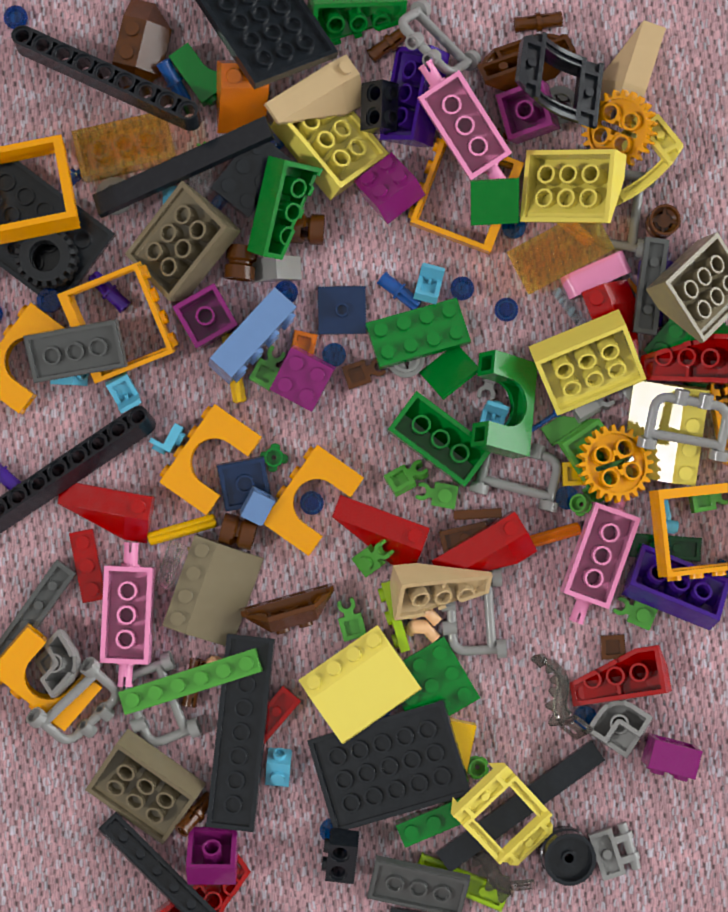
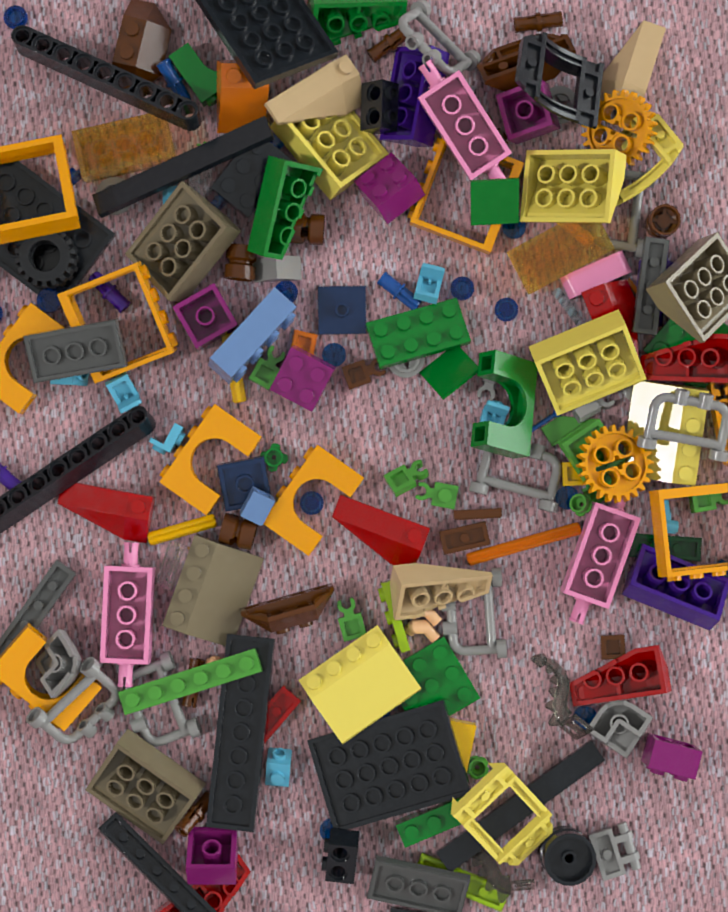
red plate [69,529,103,603] -> none
bright green plate [352,539,394,578] -> none
green slope [387,391,491,488] -> none
red wedge [431,510,537,571] -> none
bright green plate [612,597,658,630] -> none

